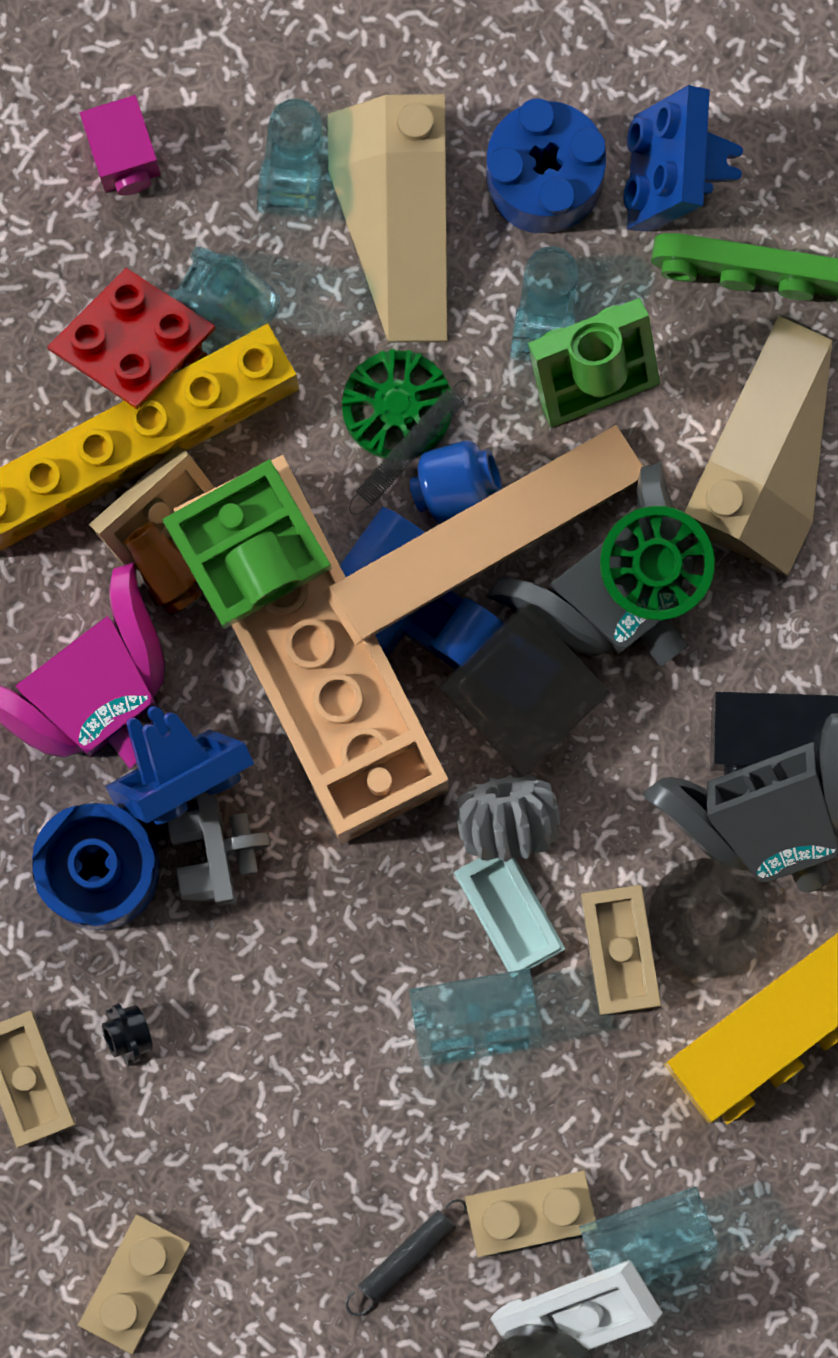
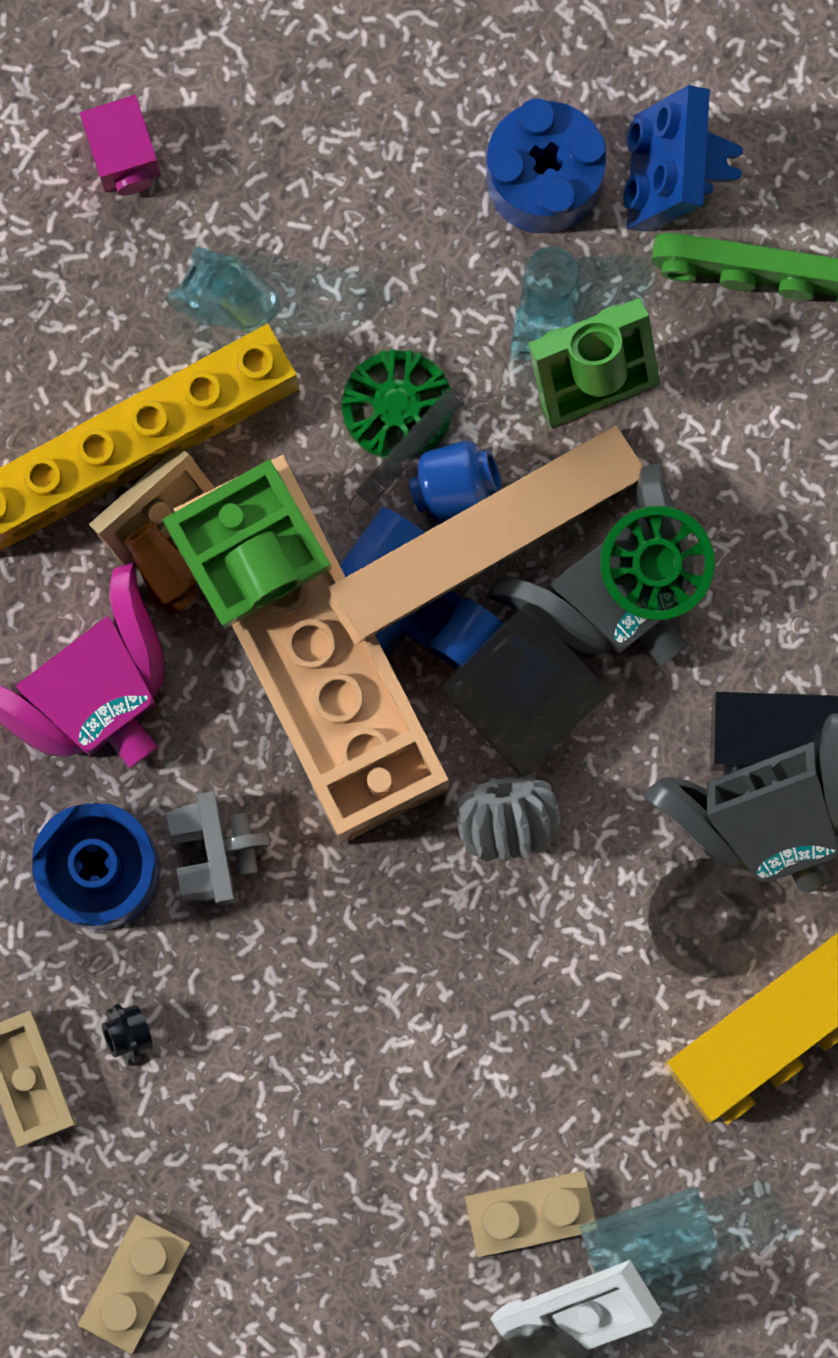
red hinge [47,268,216,409] -> none
blue plate [105,706,255,824] -> none
clear light blue piece [257,99,324,219] -> none
tan wedge [328,94,447,343] -> none
dark grey piece [345,1199,467,1316] -> none
clear light blue hinge [409,968,542,1068] -> none
light aqua tile [454,858,566,979] -> none
tan plate [580,885,661,1016] -> none
tan wedge [684,316,833,576] -> none

